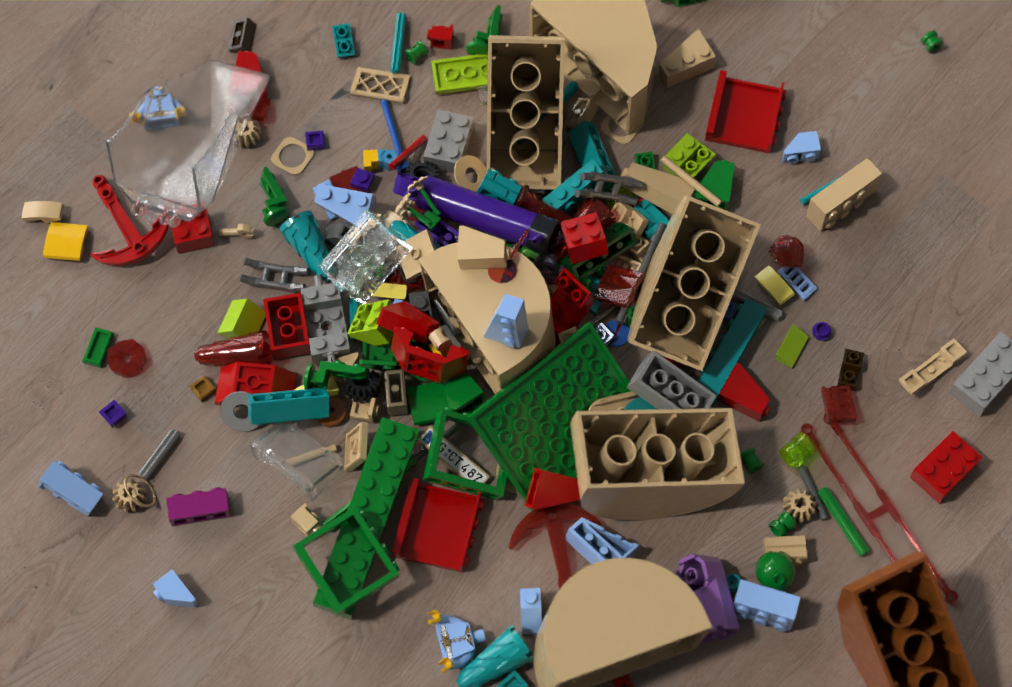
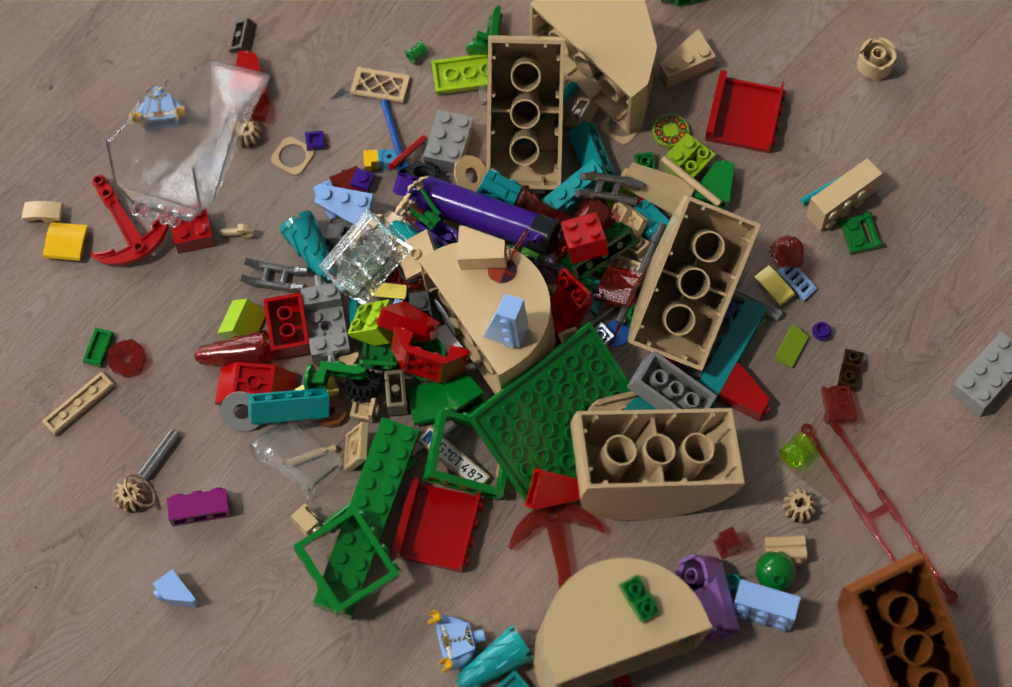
light blue wedge [38,460,103,516] -> none
dark purple plate [99,400,127,428] -> none
pearl gold tile [189,375,217,402] -> none
green piece [260,167,289,227] -> none
teal slope [332,23,355,58] -> none
teal axle [390,12,406,74] -> none
red brick [427,25,454,50] -> none
tan leg [428,328,453,357] -> none
light blue slope [520,588,542,635] -> none
light blue wedge [565,517,639,564] -> none
green bush [740,448,764,474] -> none
green wheel [769,511,797,537] -> none
light blue slope [782,131,821,164] -> none
dark grey bar [797,465,829,521] -> none
green axle [818,487,869,557] -> none
tan slope [898,338,967,395] -> none
red brick [910,431,983,504] -> none
green wheel [921,30,944,53] -> none
none -> tan tile [42,371,115,436]
none -> green slope [618,575,660,623]
none -> tile [652,114,689,149]
none -> clear red brick [713,527,742,559]
none -> green plate [839,212,883,255]
none -> tan brick [857,38,897,82]

